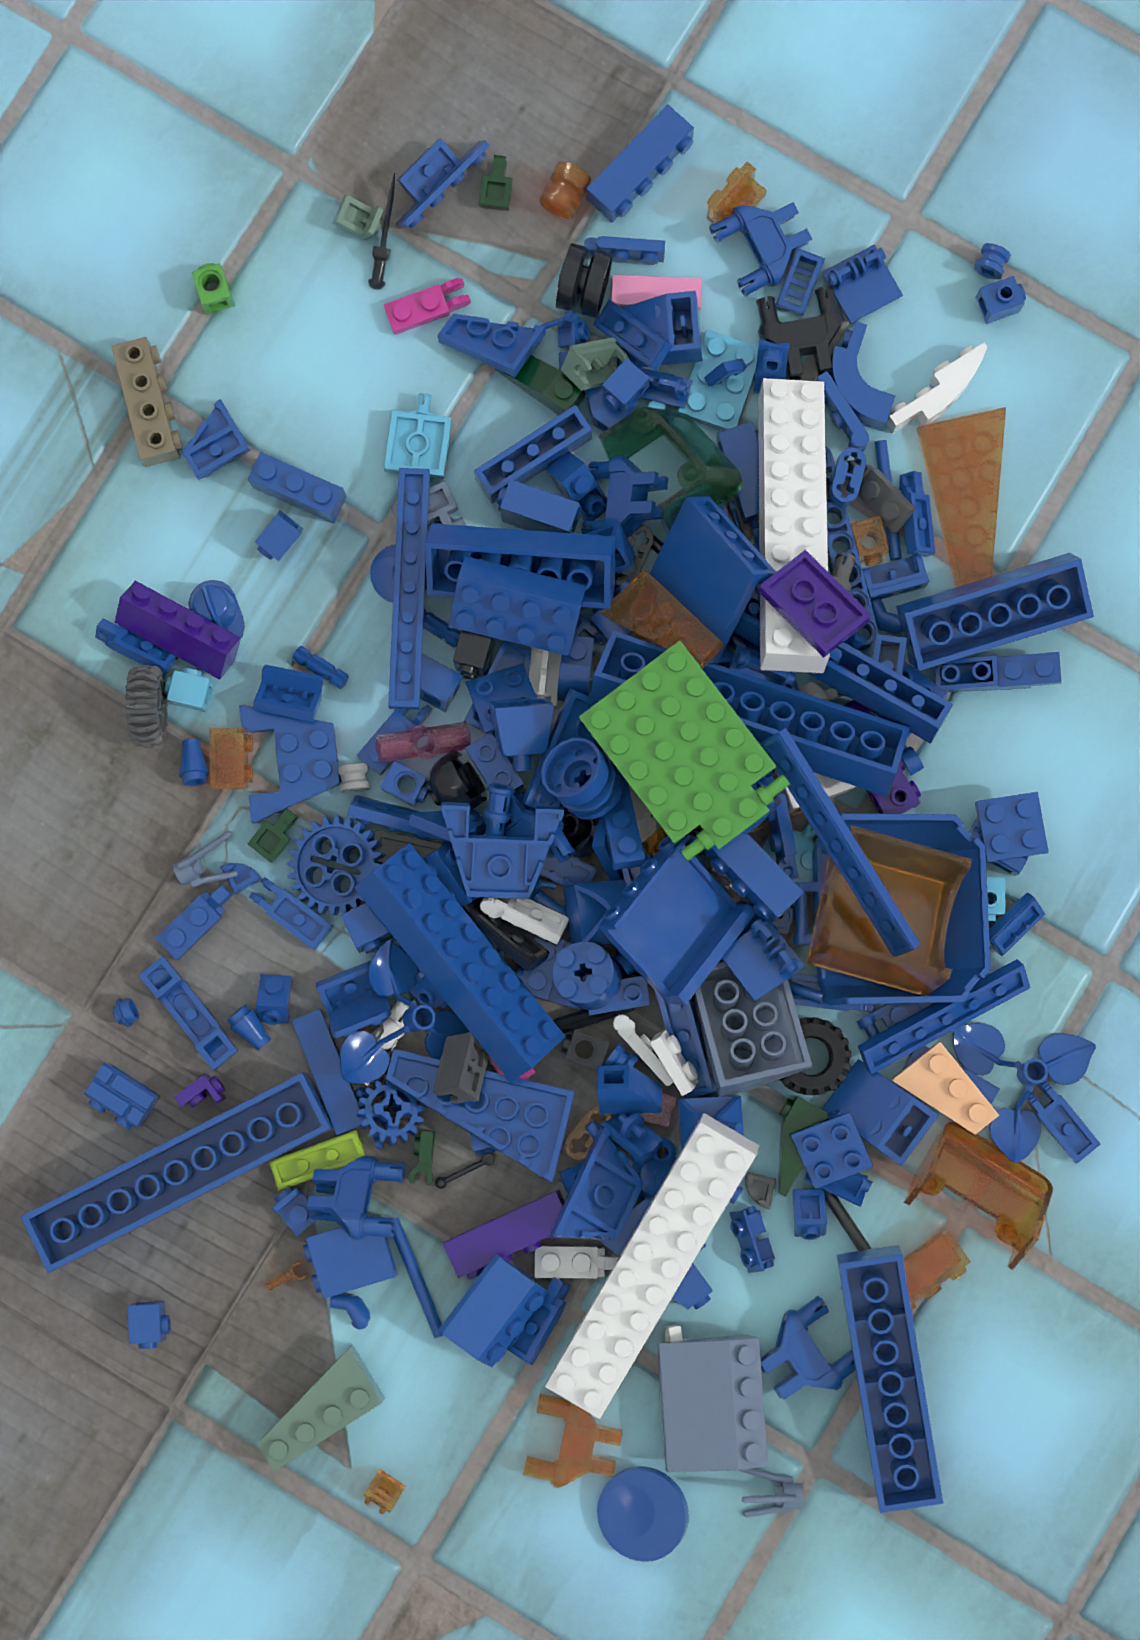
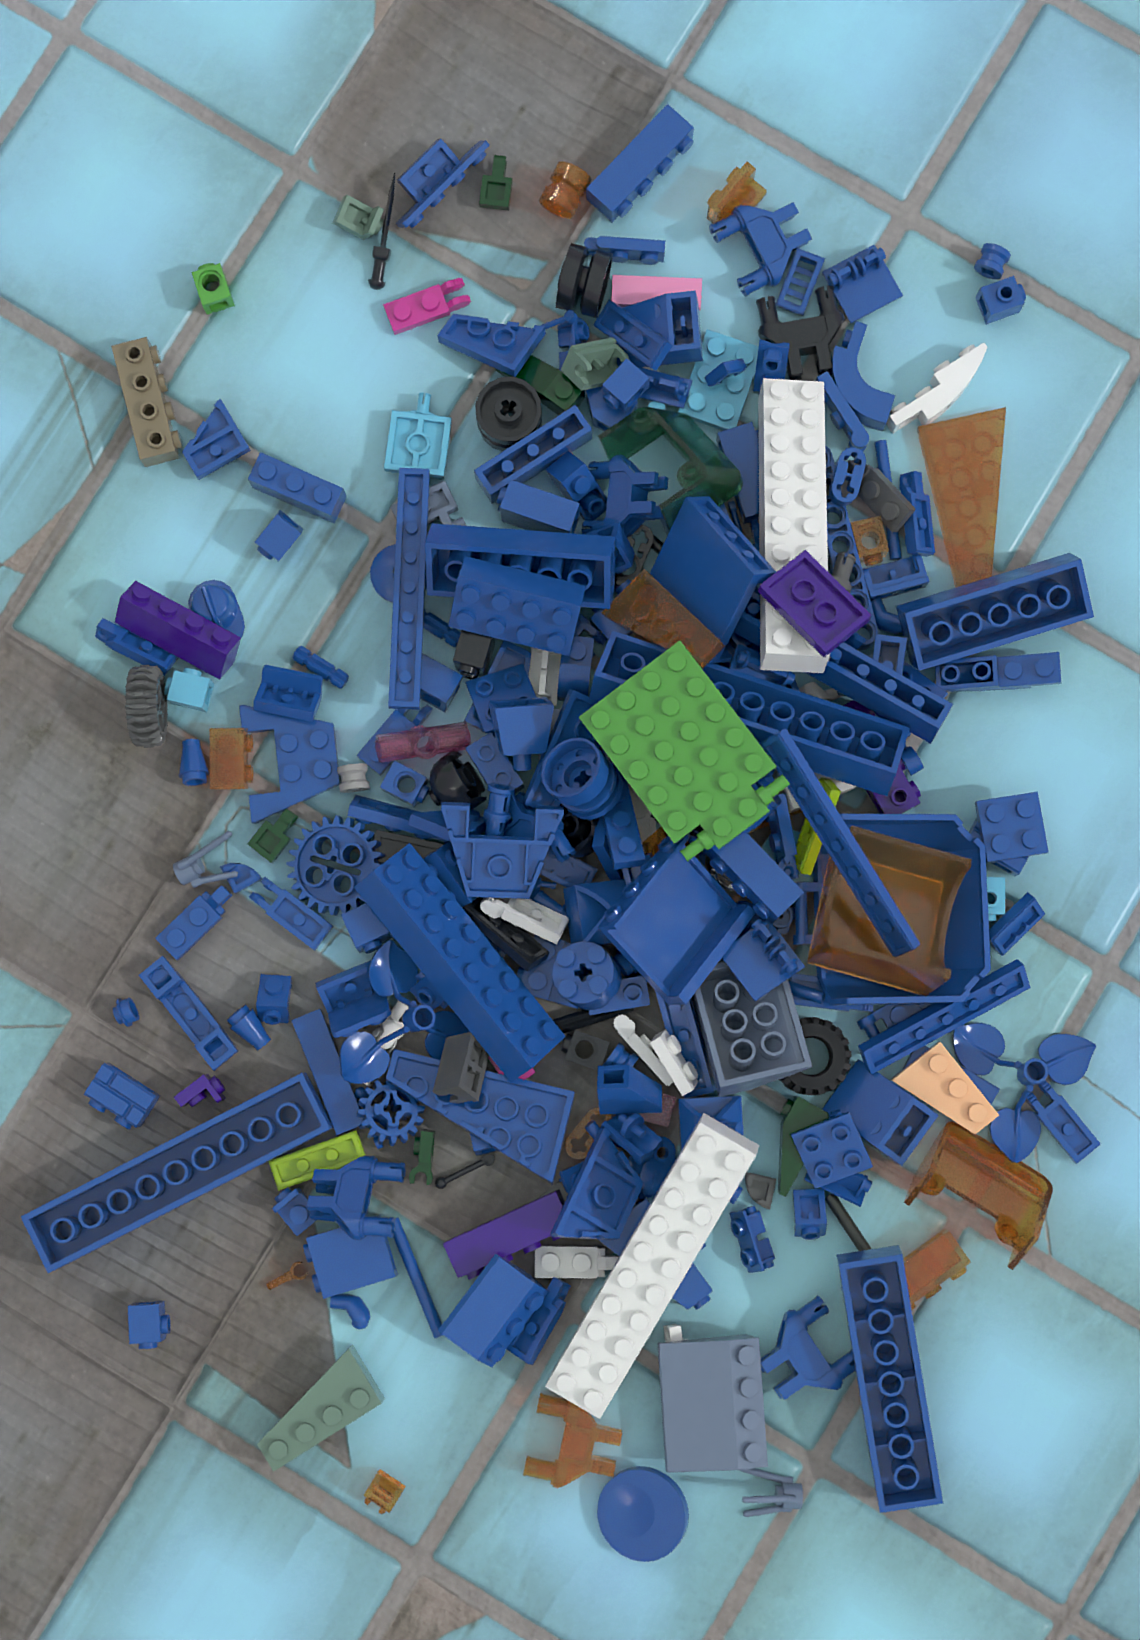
none -> black wheel [475,377,542,451]
none -> lime tile [795,777,841,875]

